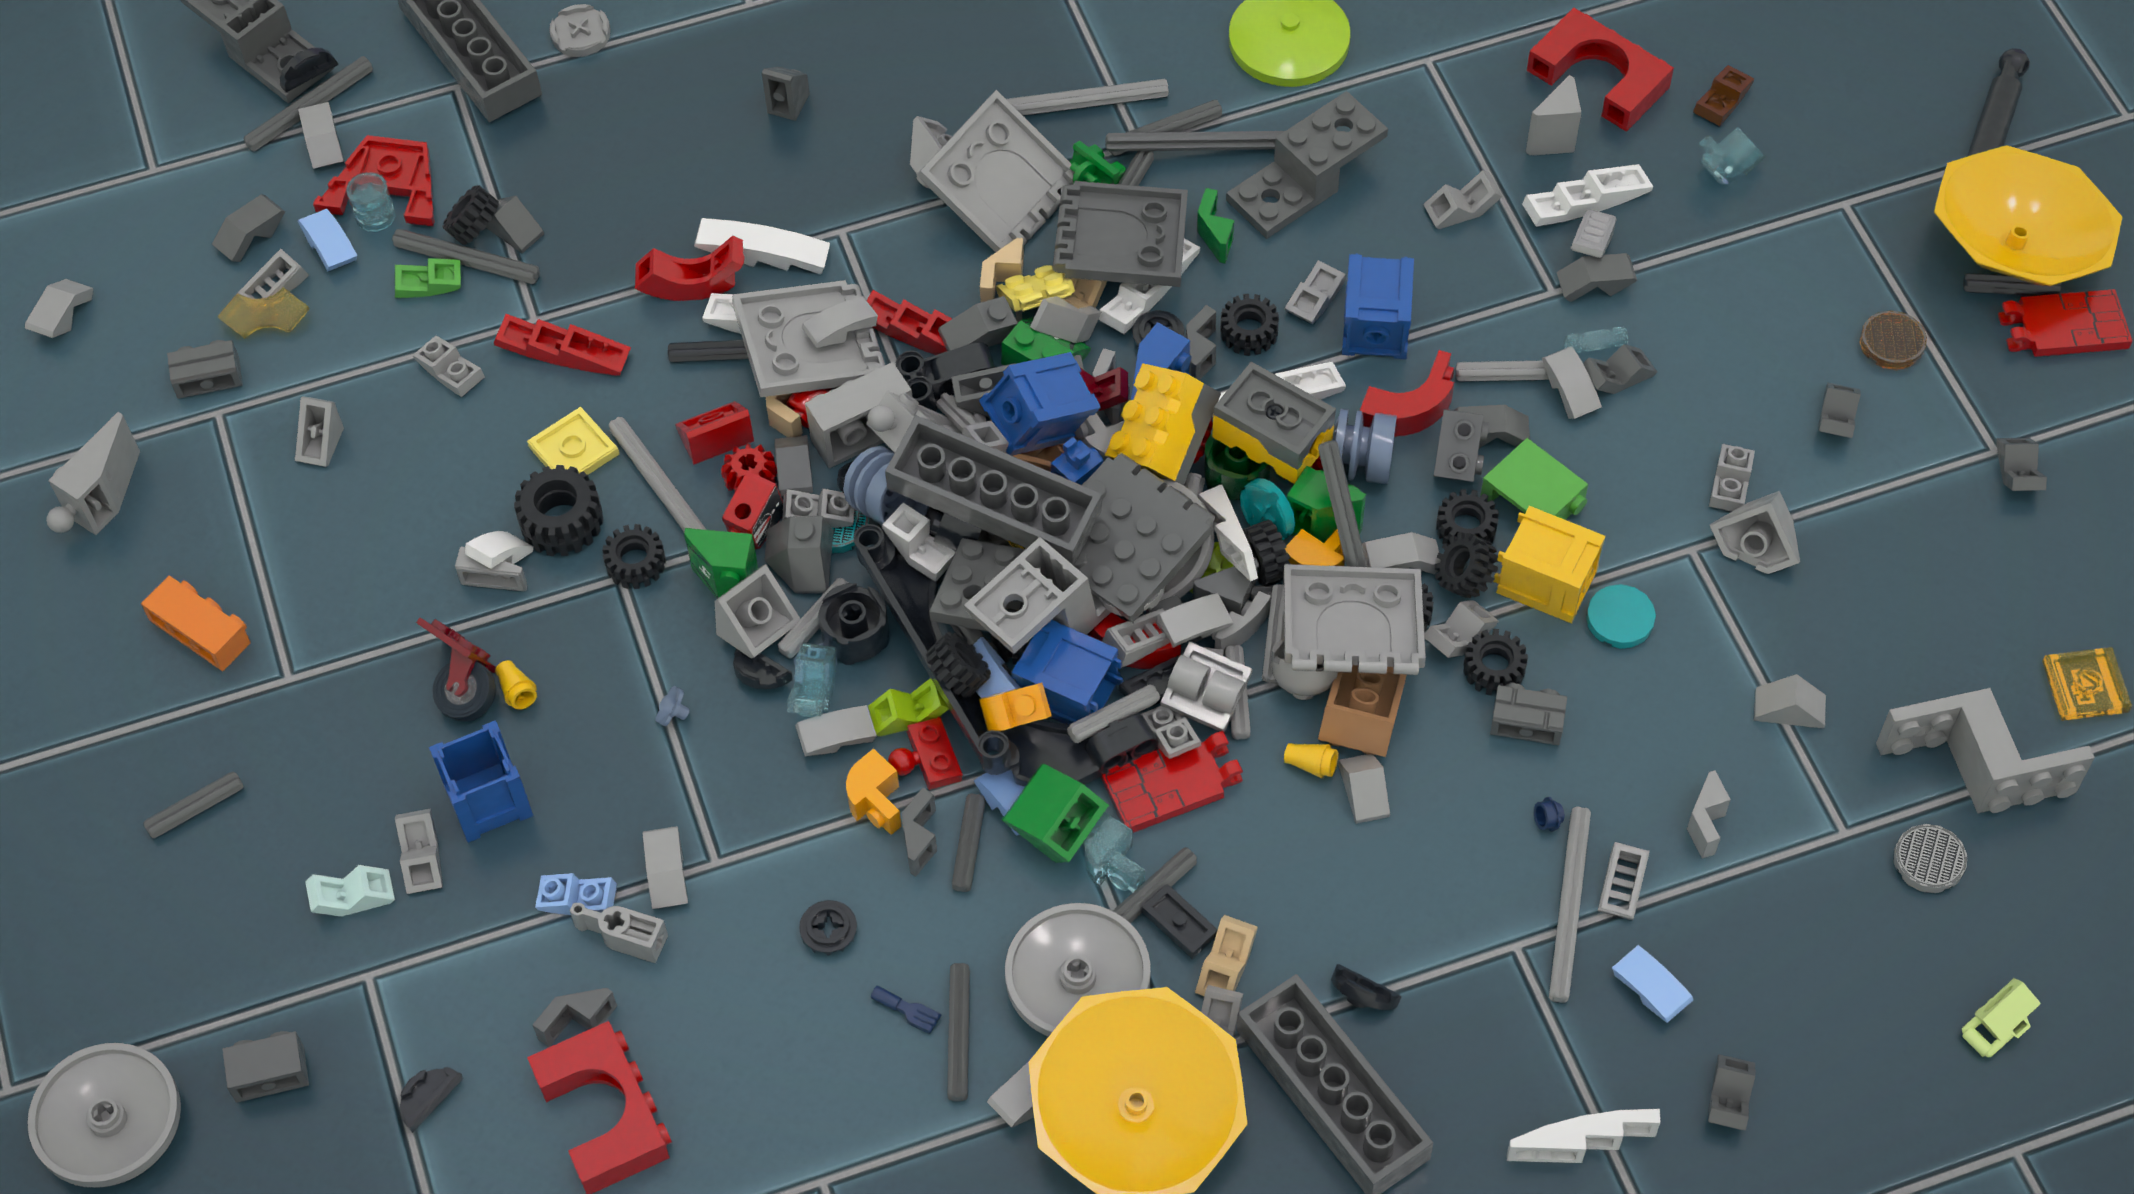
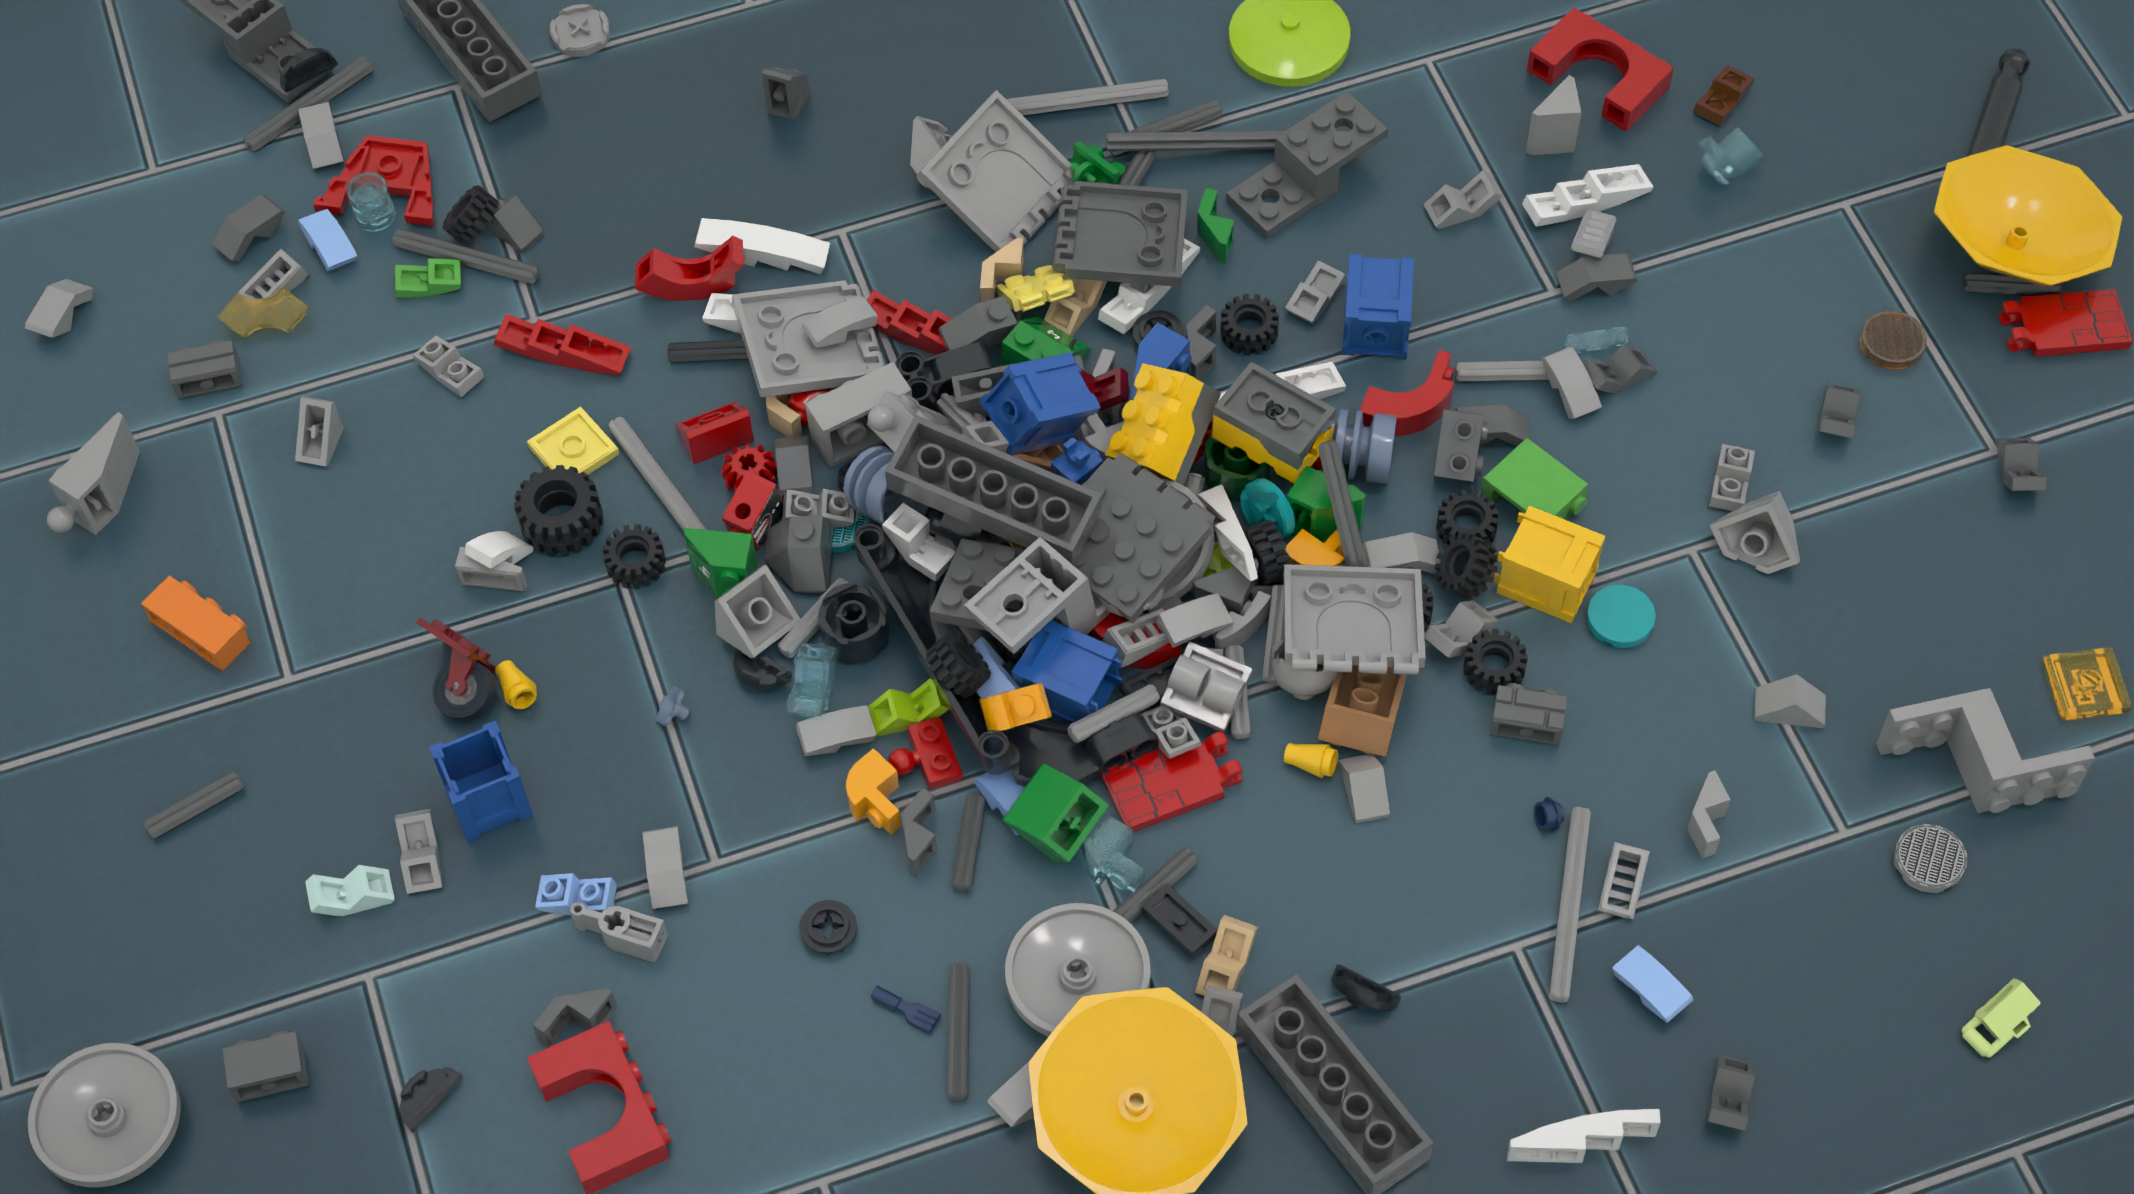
light grey slope [1030,296,1102,343] -> none

